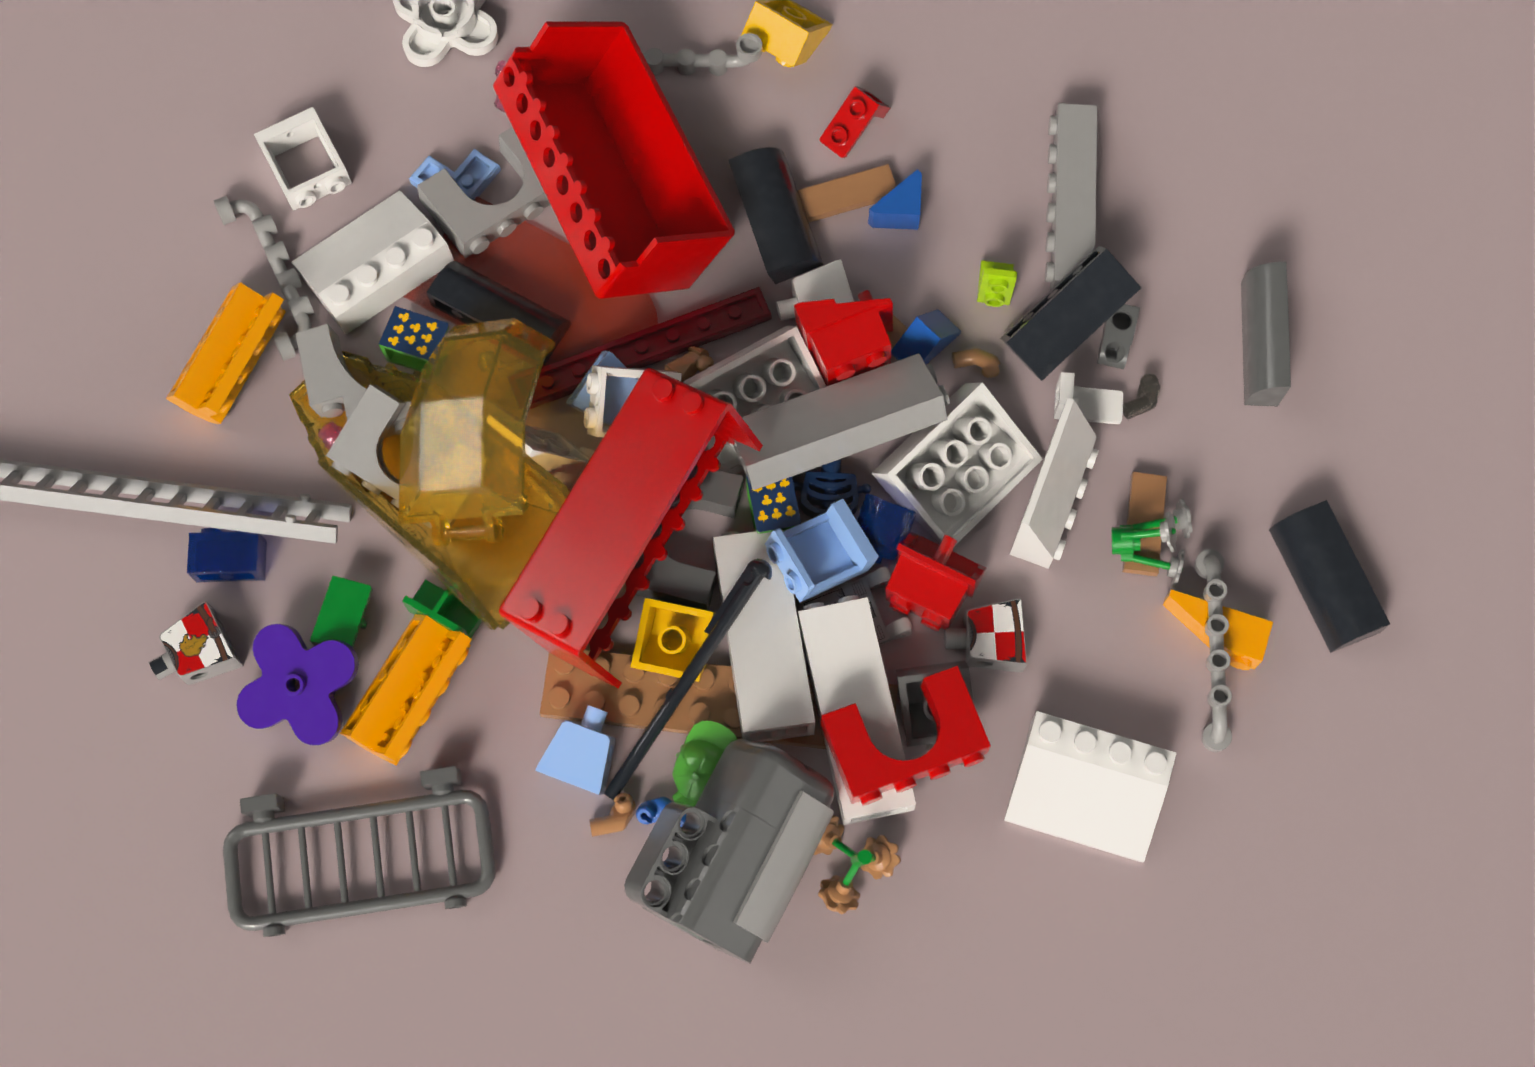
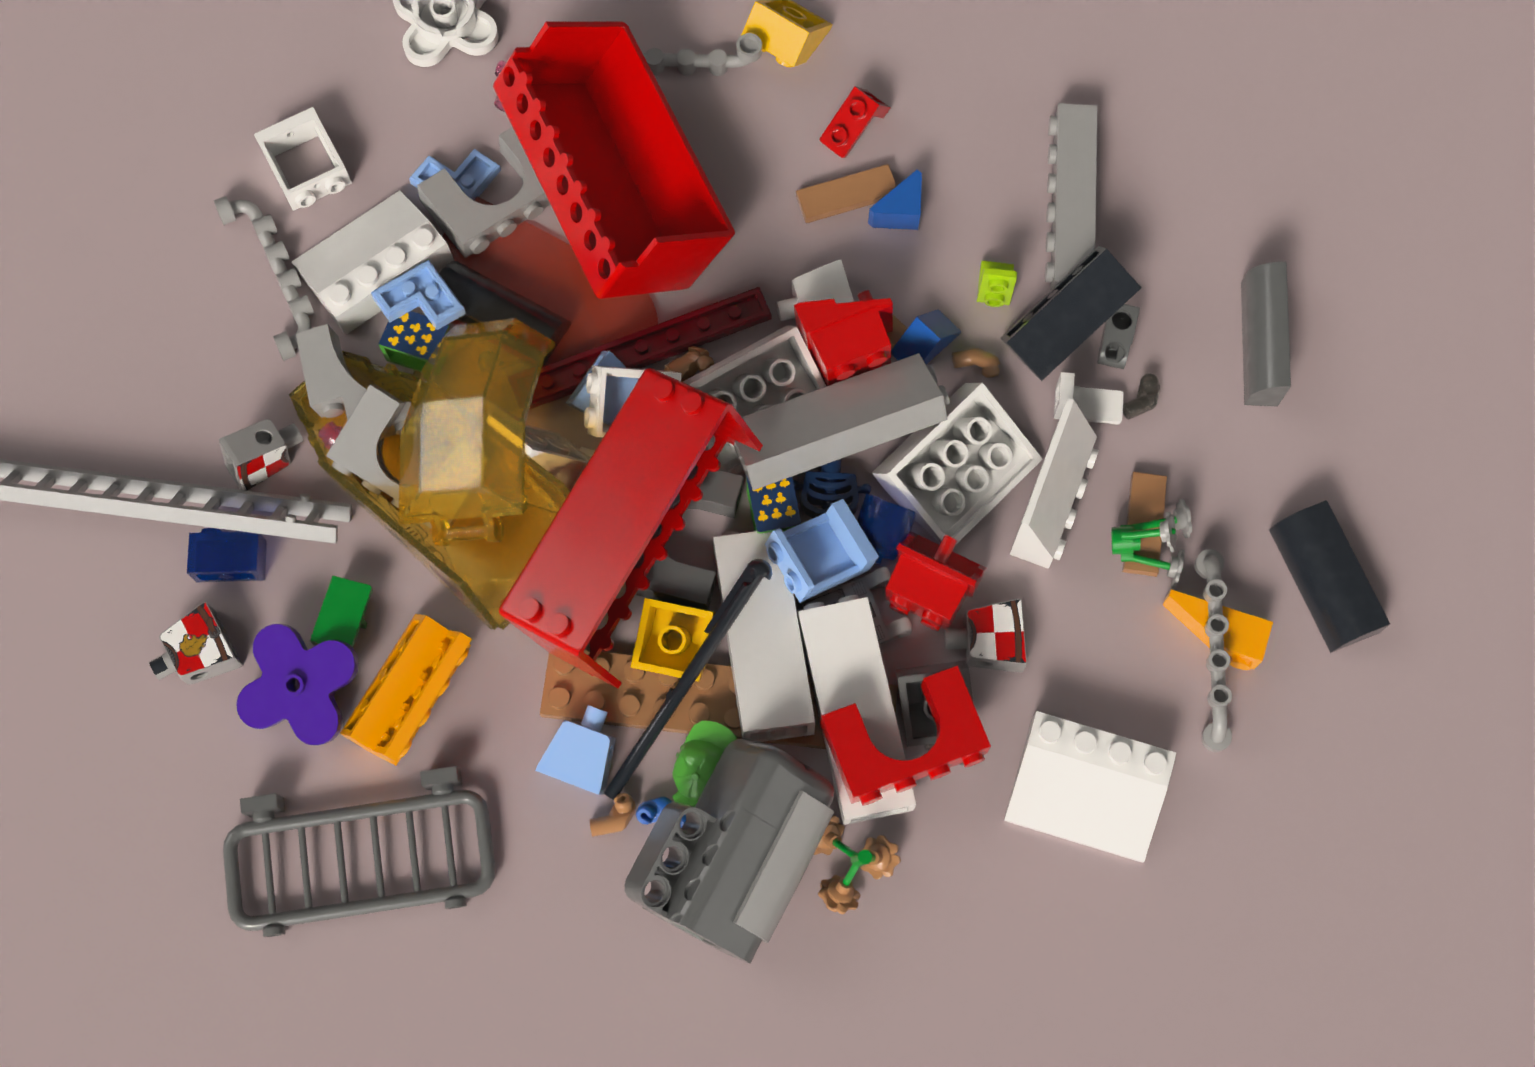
light orange brick [166,282,286,424] -> none
green panel [402,579,485,638] -> none
black brick [728,147,824,285] -> none
none -> light grey torso [219,419,303,491]
none -> light blue tile [371,260,466,330]

